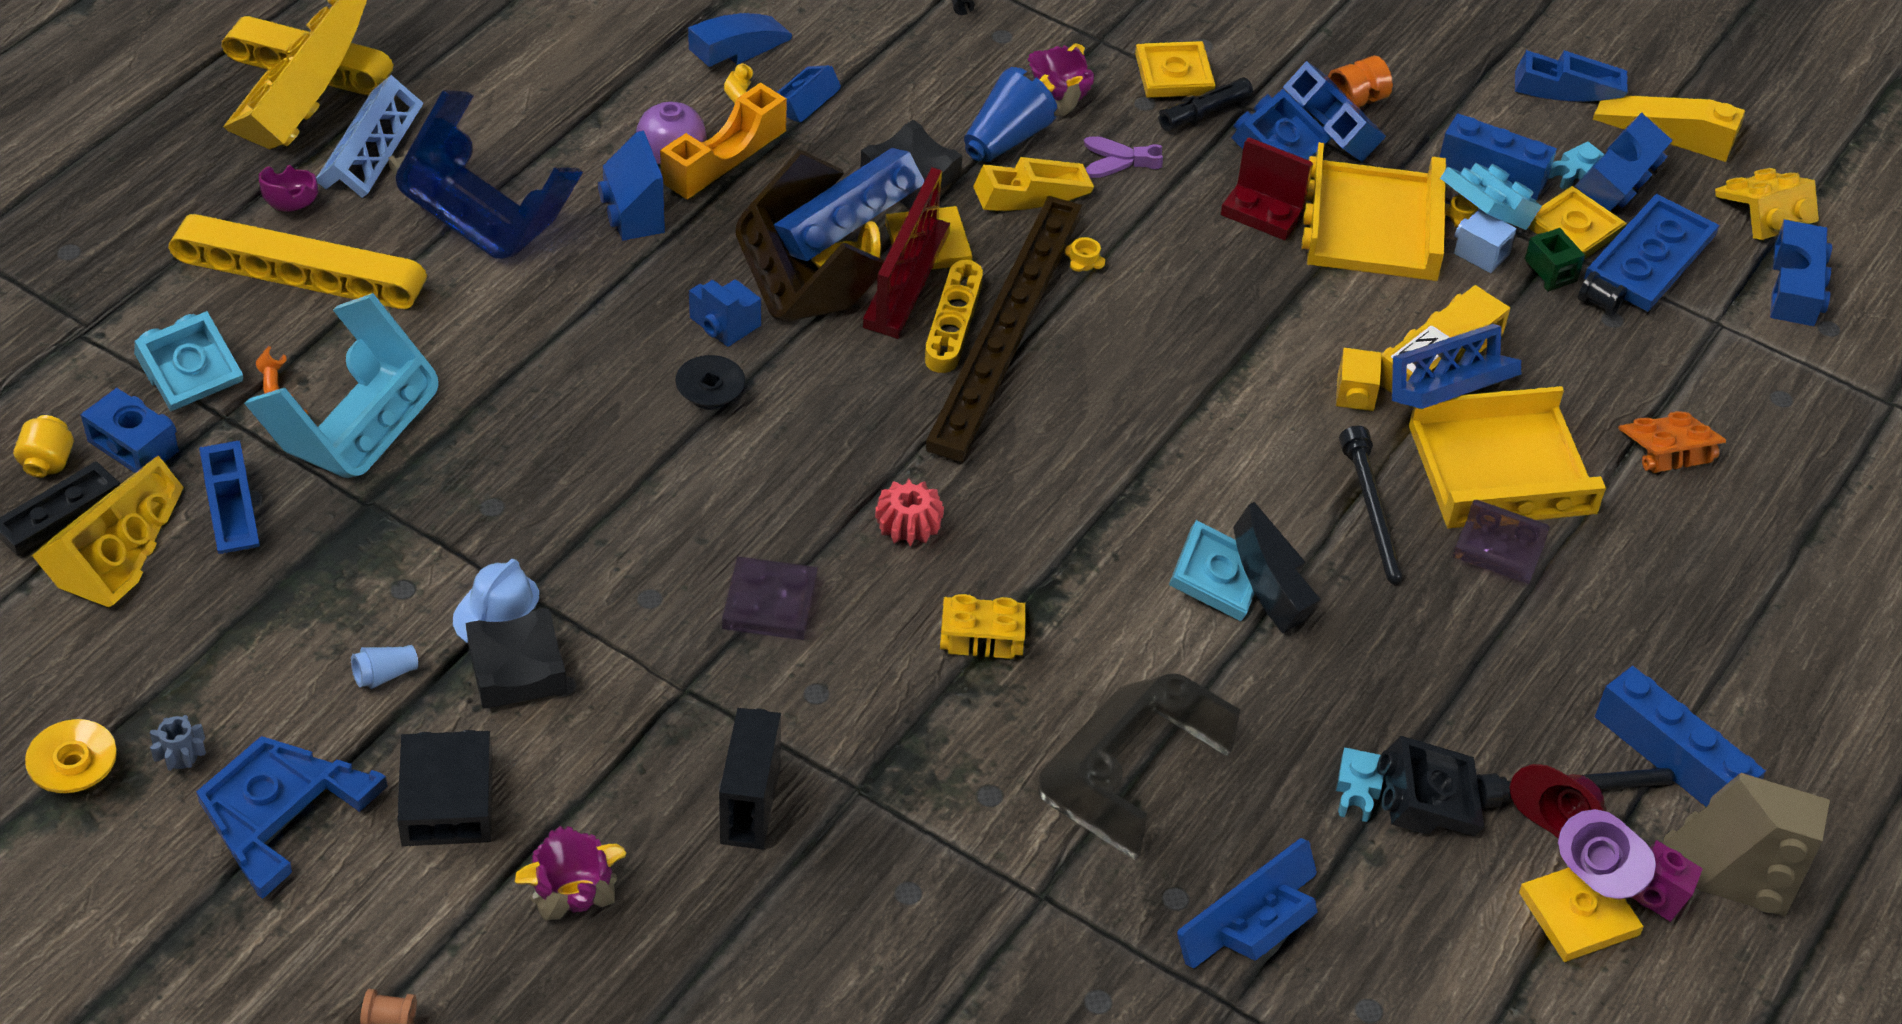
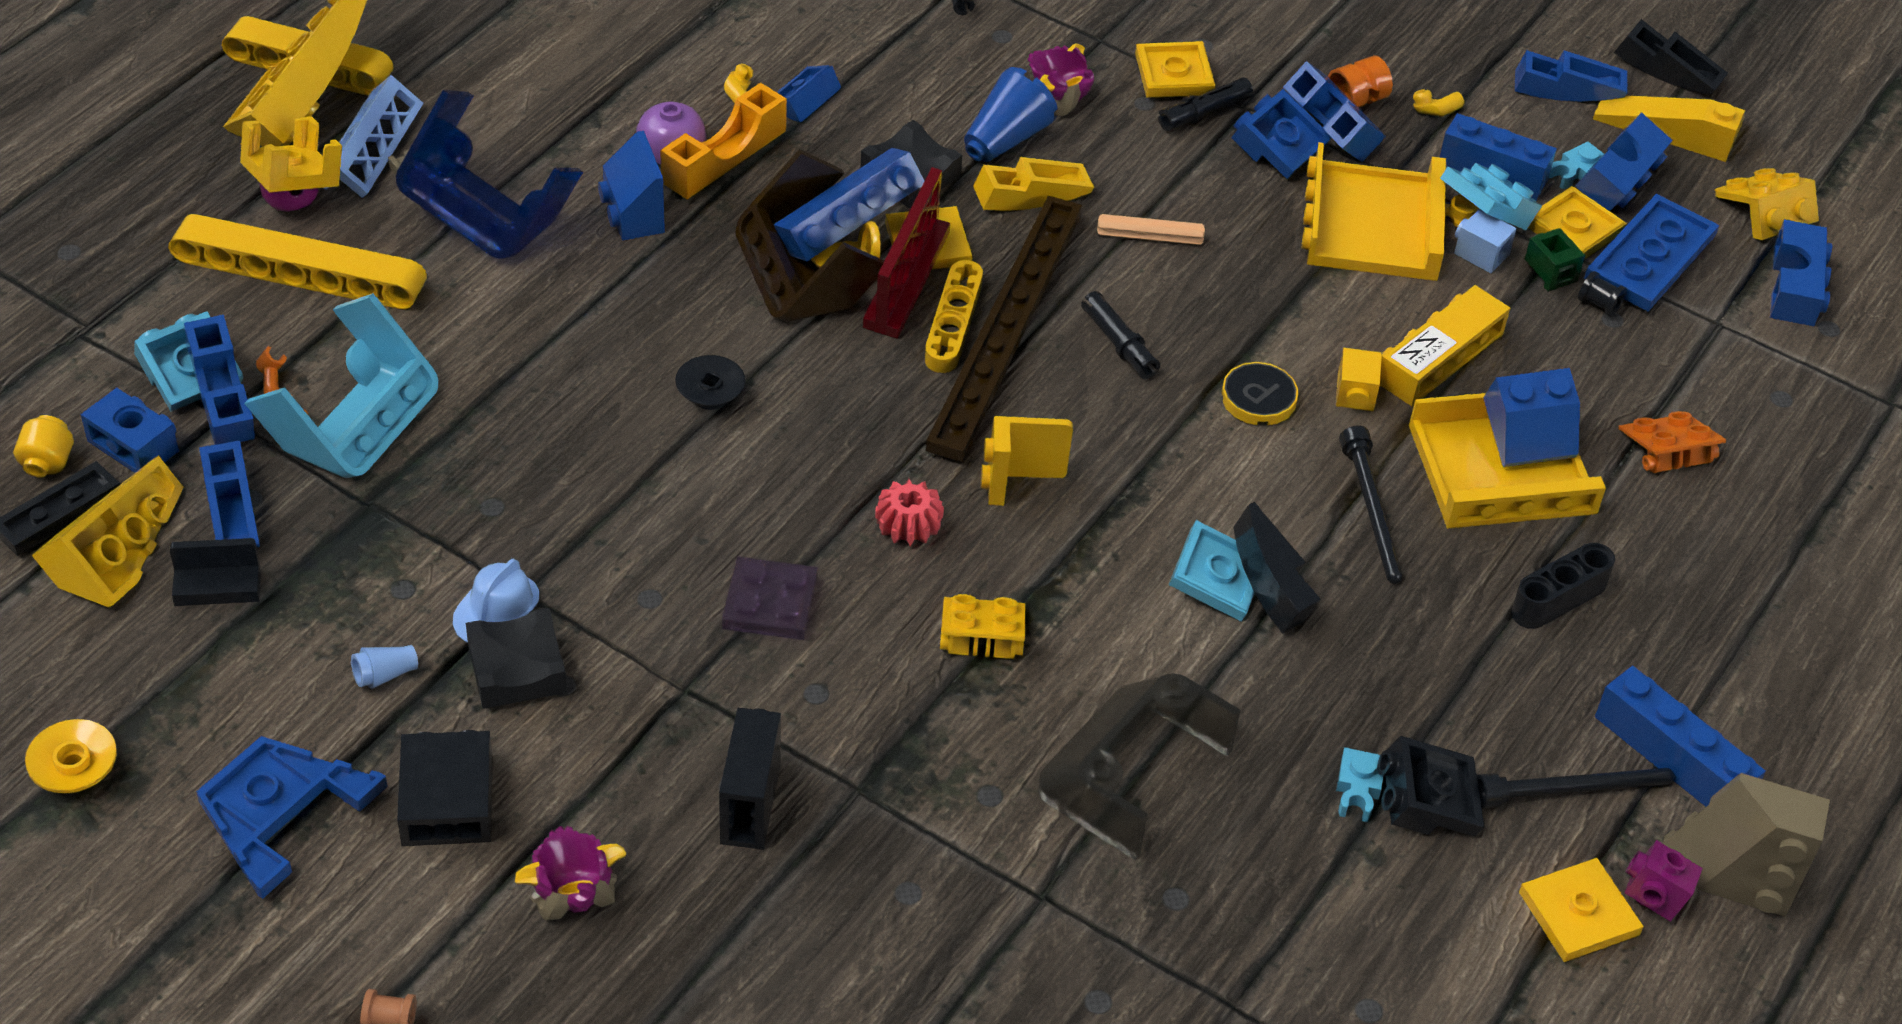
sand blue gear [150,715,206,771] -> none
blue slope [688,13,792,67] -> none
blue brick [689,279,761,347] -> none
yellow plate [1065,237,1105,272] -> none
medium lavender piece [1084,137,1163,178] -> none
blue bracket [1177,838,1318,968] -> none
dark red bracket [1220,137,1313,241] -> none
blue fence [1392,324,1521,409] -> none
clear purple bracket [1453,500,1550,584] -> none
dark red piece [1509,764,1607,839] -> none
medium lavender piece [1558,809,1656,899] -> none
none -> black panel [170,538,261,606]
none -> blue arch [184,314,255,445]
none -> yellow panel [240,117,342,192]
none -> yellow bracket [981,416,1073,506]
none -> black pin [1081,291,1160,379]
none -> light nougat axle [1097,214,1205,245]
none -> tile [1222,362,1298,425]
none -> yellow arm [1413,89,1464,117]
none -> blue slope [1483,368,1580,467]
none -> black beam [1511,543,1616,629]
none -> black slope [1614,19,1728,95]

